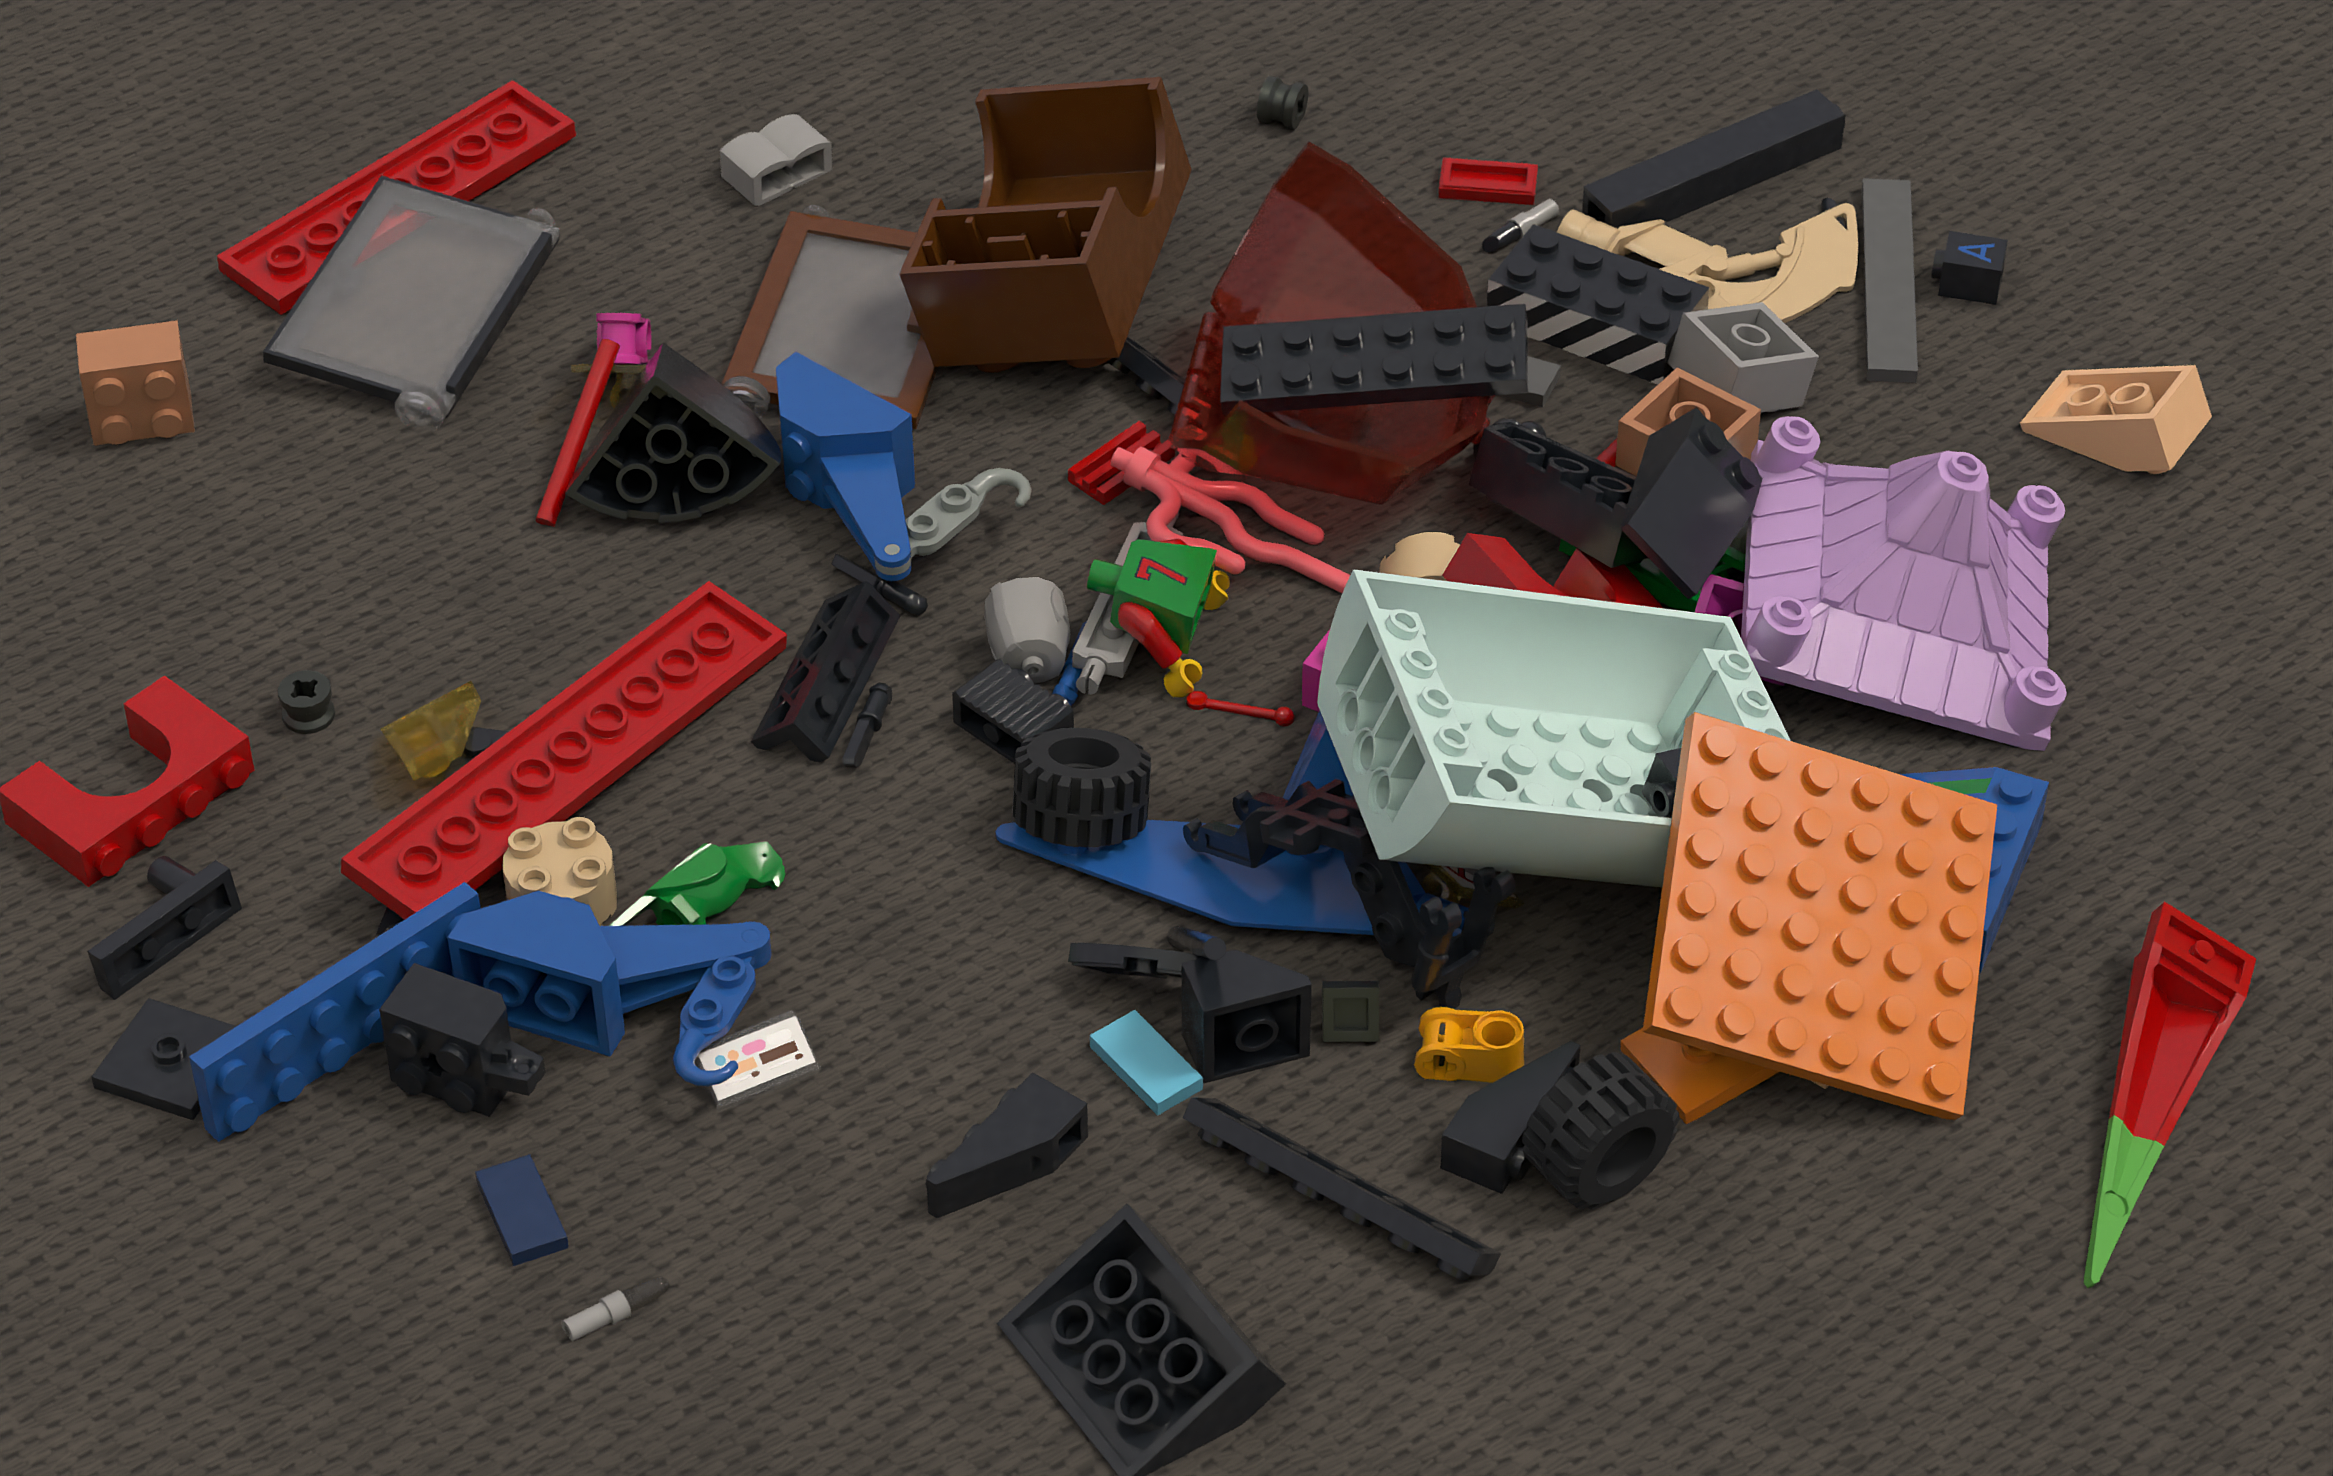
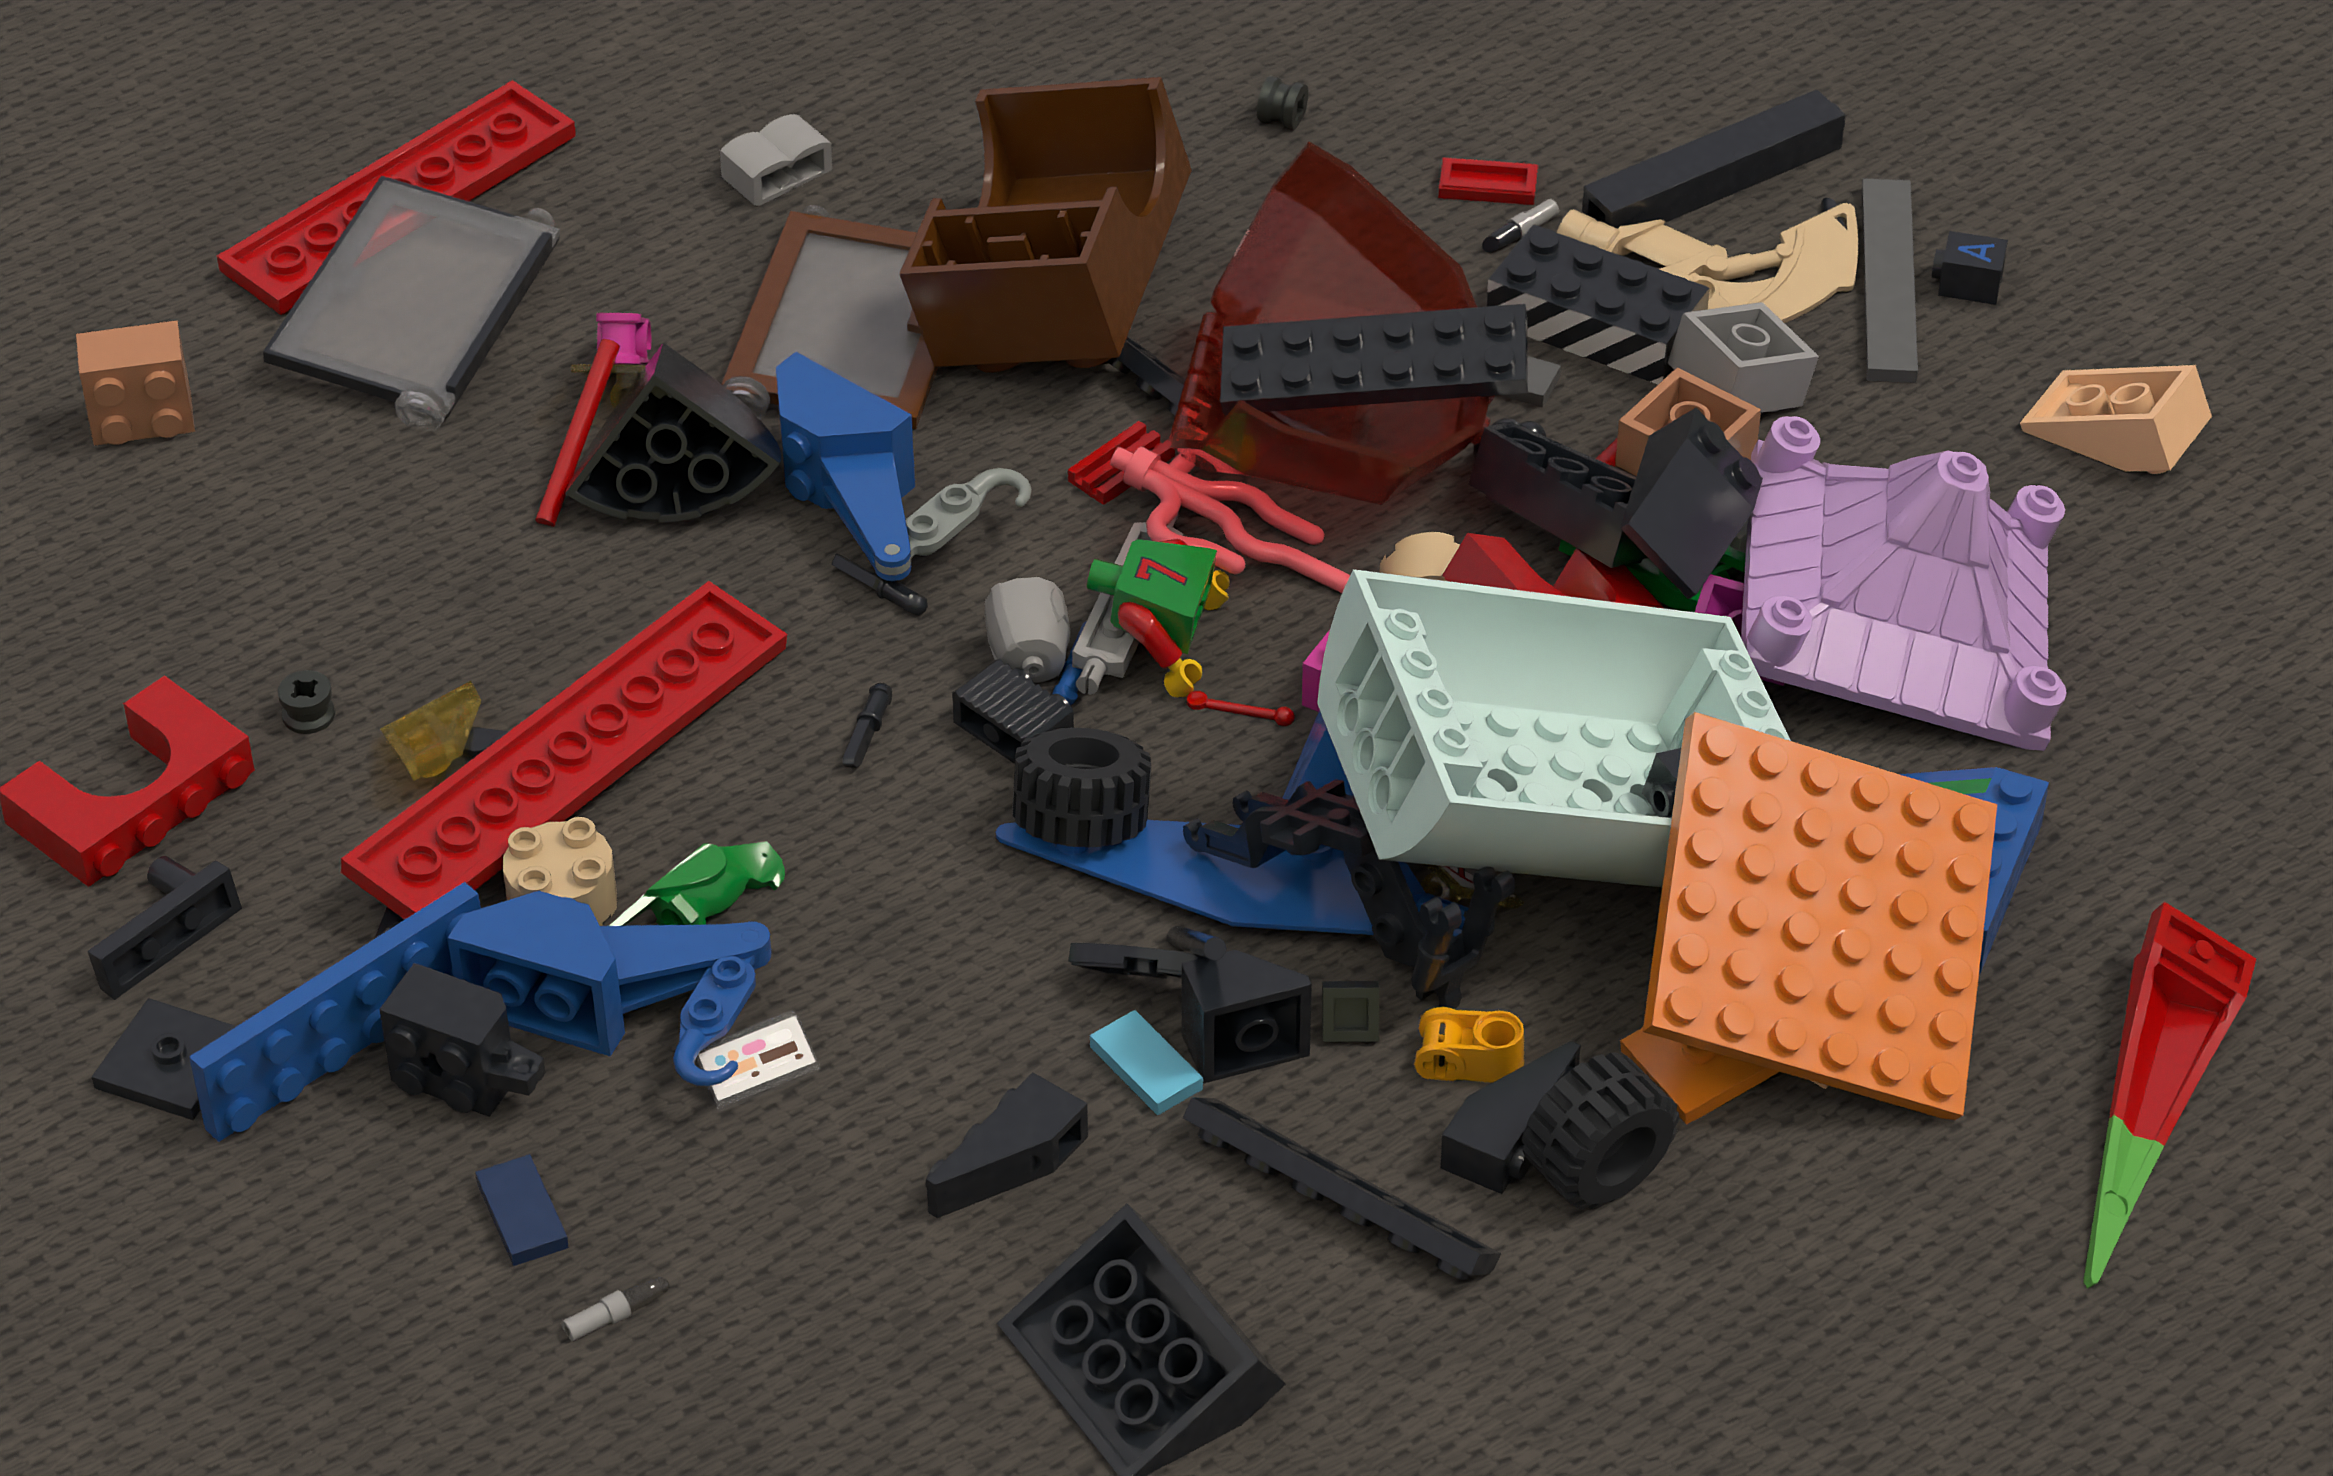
black fence [751,581,901,762] -> none

